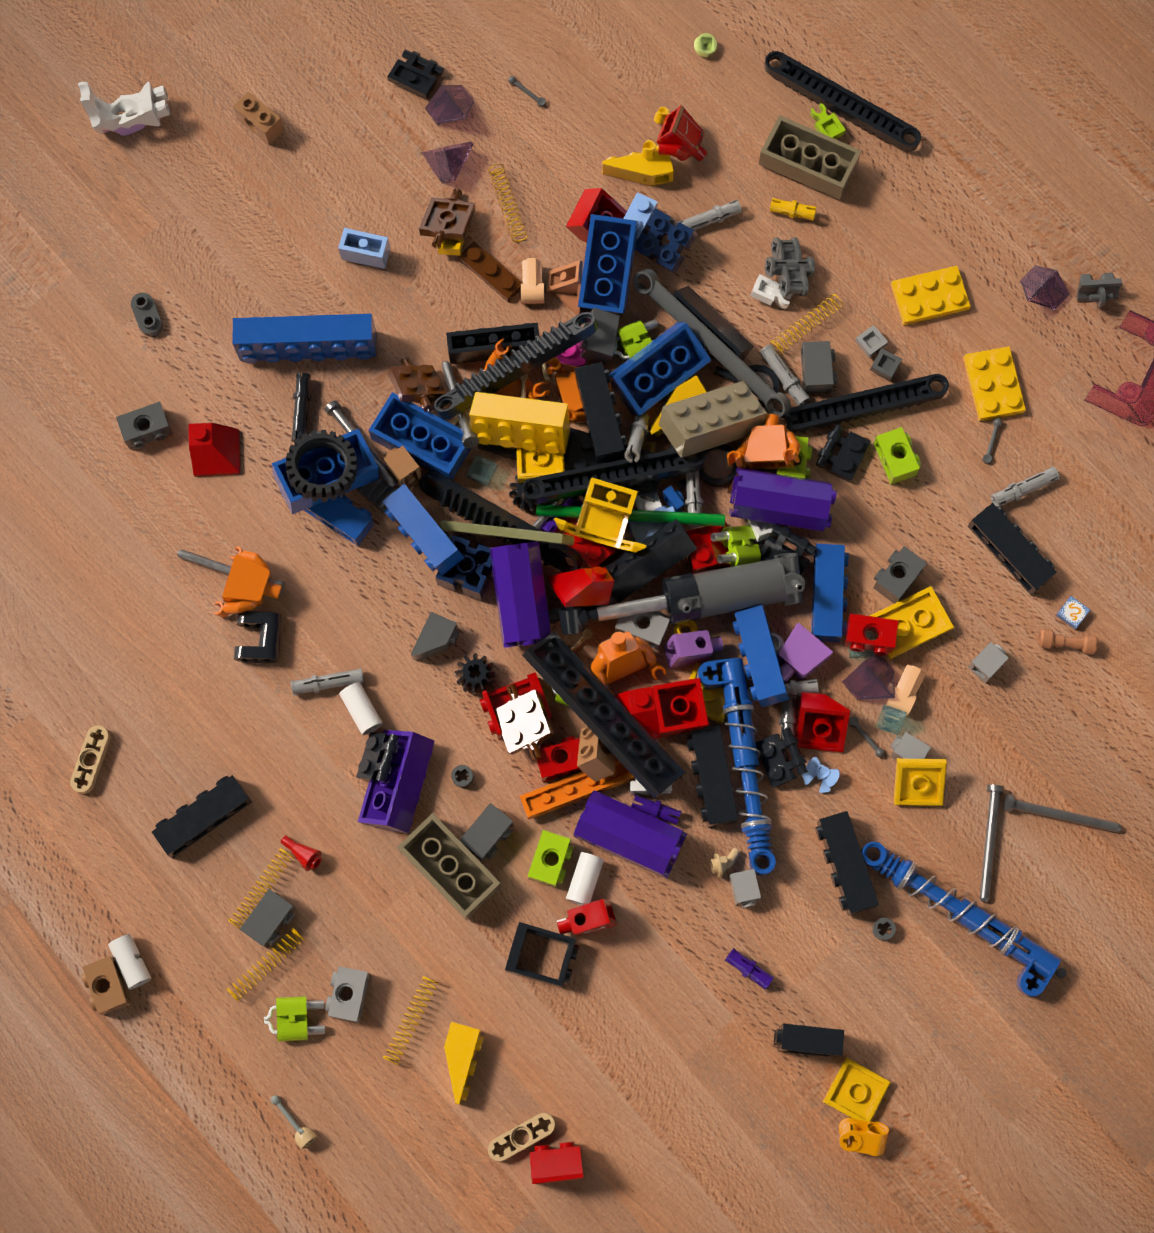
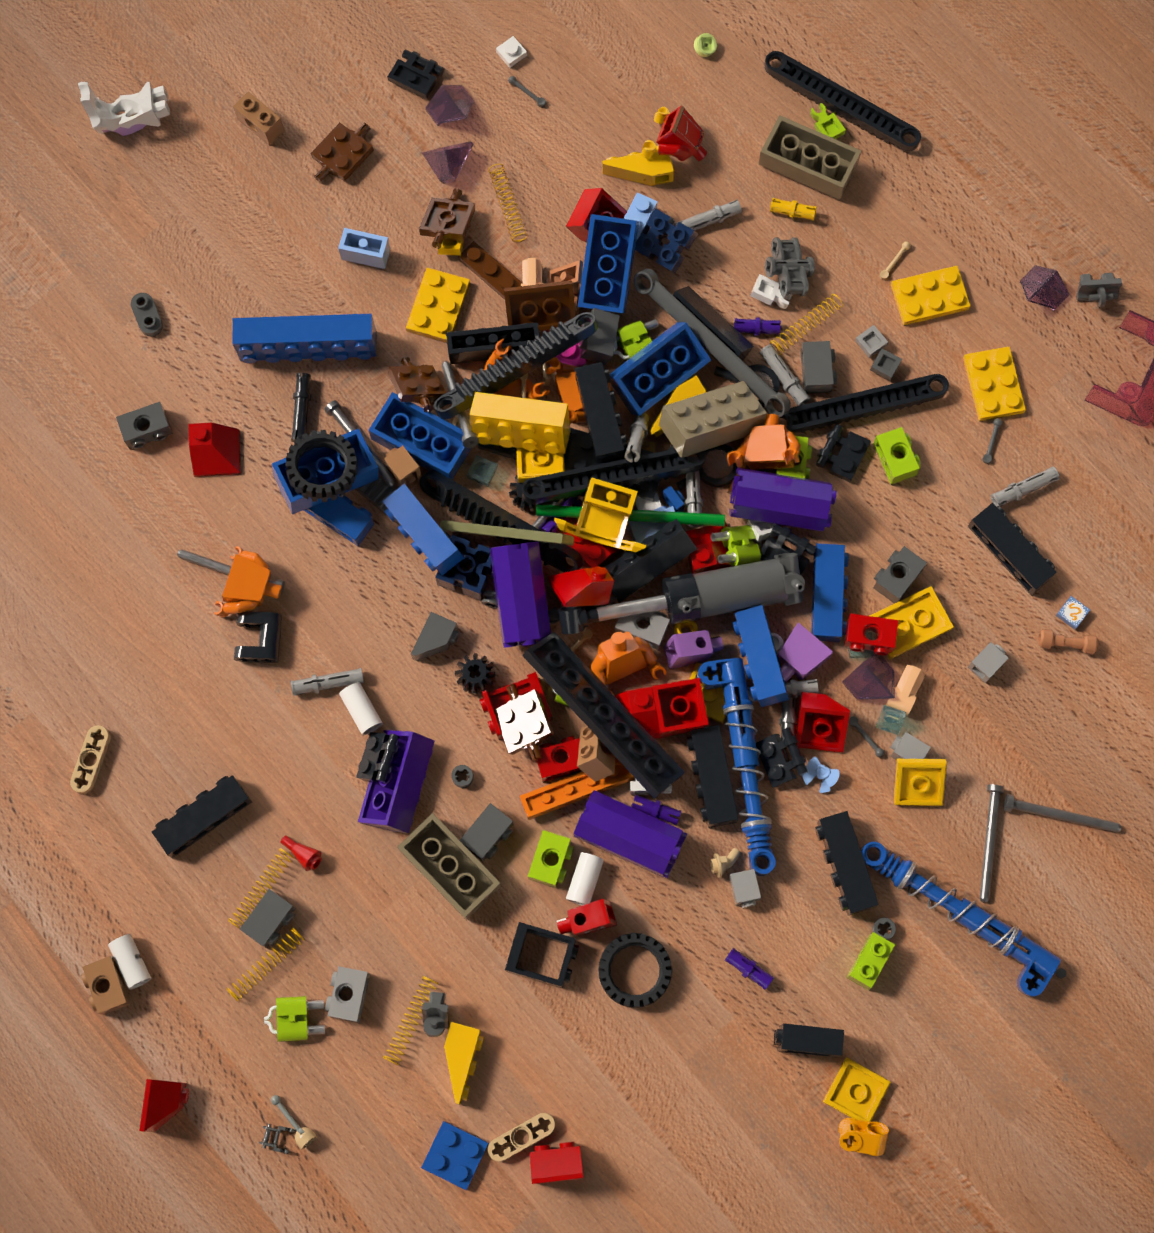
none -> red slope [139,1079,189,1132]
none -> dark grey piece [259,1124,295,1154]
none -> reddish brown plate [310,122,374,183]
none -> yellow plate [406,268,470,343]
none -> blue plate [421,1121,489,1190]
none -> dark grey hips [422,992,449,1037]
none -> dark grey bush [481,591,498,609]
none -> white plate [496,36,527,68]
none -> reddish brown plate [504,280,576,331]
none -> black tyre [598,933,672,1008]
none -> dark purple pin [734,317,781,336]
none -> lime brick [846,932,895,990]
none -> tan hinge [880,241,911,280]

